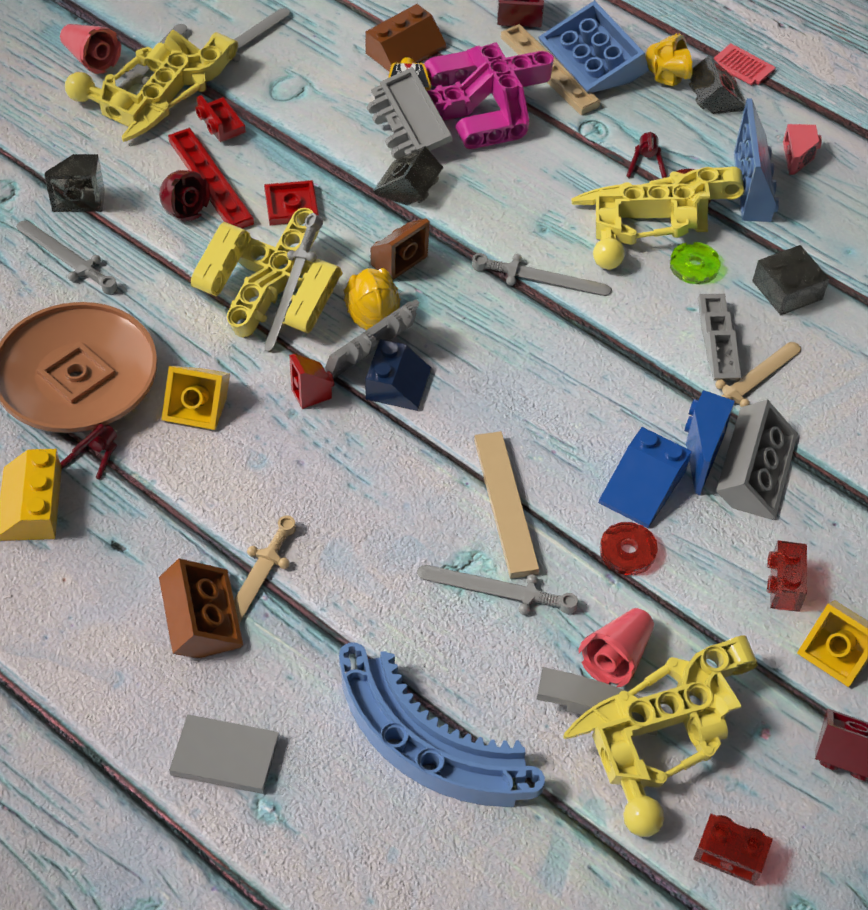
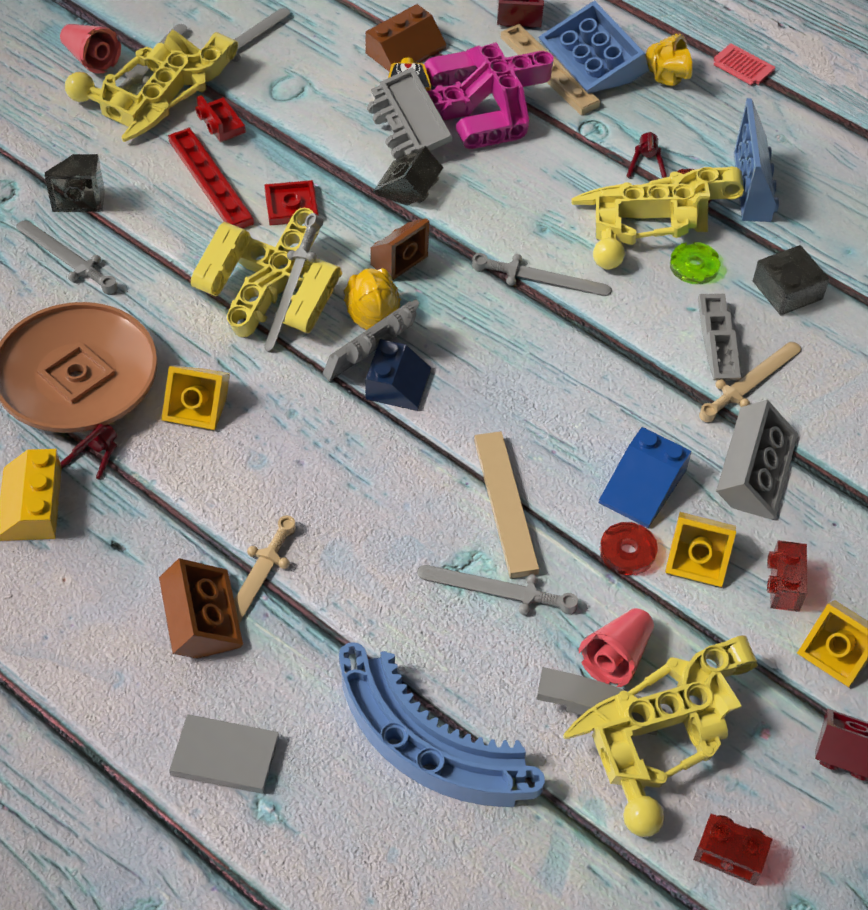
dark red cylinder [159,170,210,221] -> none
red slope [289,353,334,409] -> none
blue slope [684,390,735,495] -> none
clear smoke slope [689,56,746,114] -> none
coral slope [783,124,822,175] -> none
none -> yellow slope [665,512,736,587]

